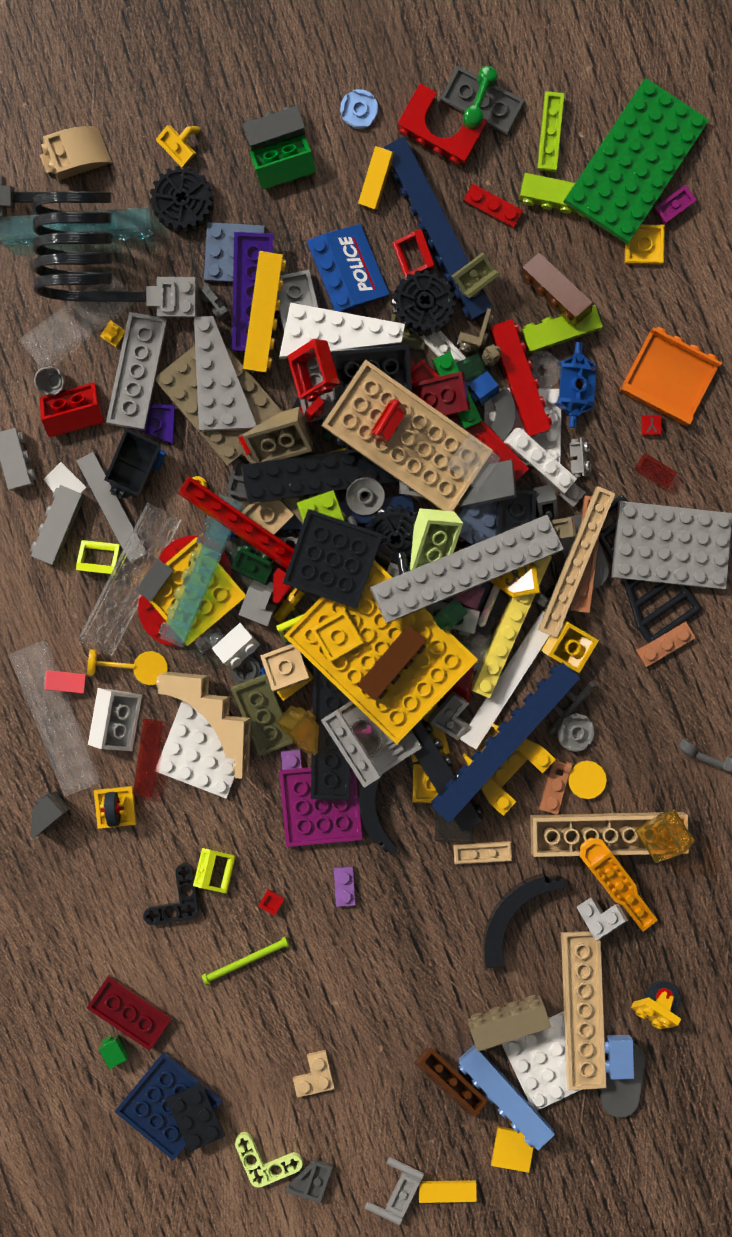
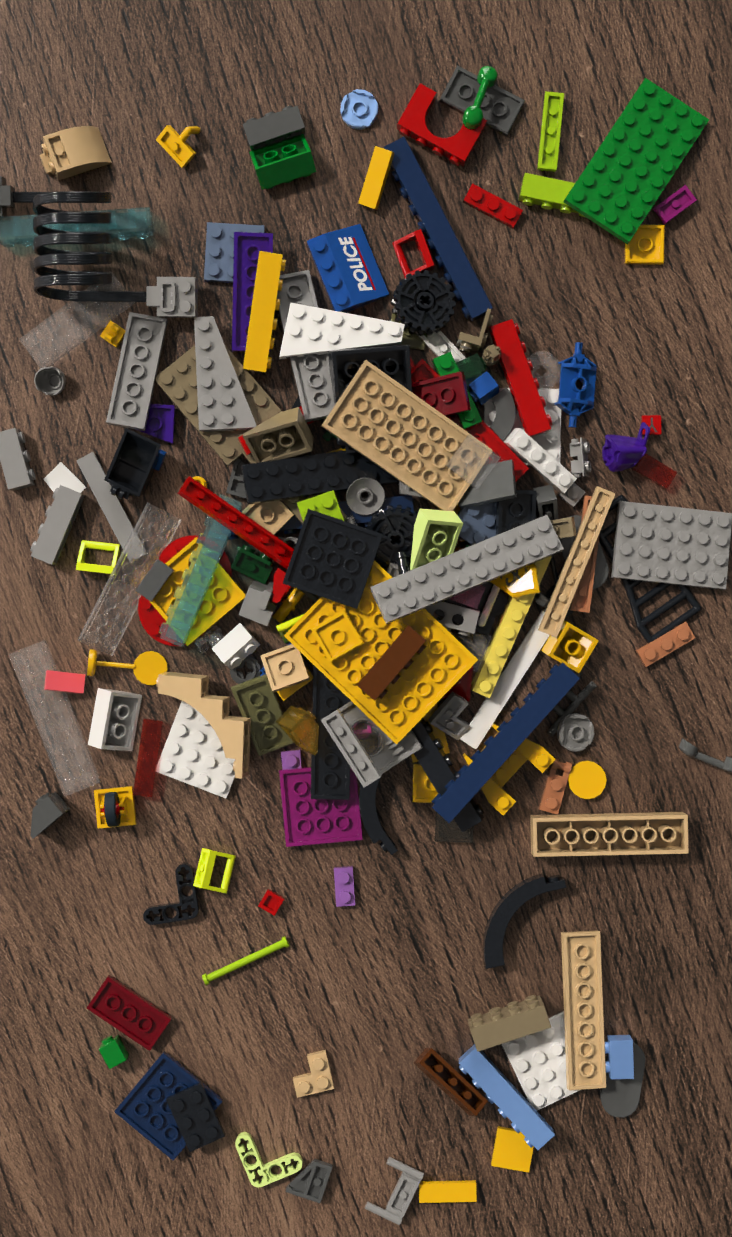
red slope [39,382,104,438] -> none
black piece [150,166,214,233] -> none
dark grey wing [200,283,231,322] -> none
red window [287,339,340,402] -> none
red plate [305,397,324,422] -> none
red tile [368,399,407,445] -> none
clear green brick [433,598,468,633] -> none
olive bracket [451,253,500,298] -> none
tan tile [453,841,512,864] -> none
lime brick [520,305,603,355] -> none
reddish brown brick [522,253,593,326] -> none
light grey plate [577,897,628,941] -> none
light orange piece [580,838,658,932] -> none
orange panel [619,327,722,427] -> none
yellow plate [631,981,681,1029] -> none
clear yellow slope [635,809,695,863] -> none
none -> dark purple piece [602,422,650,472]

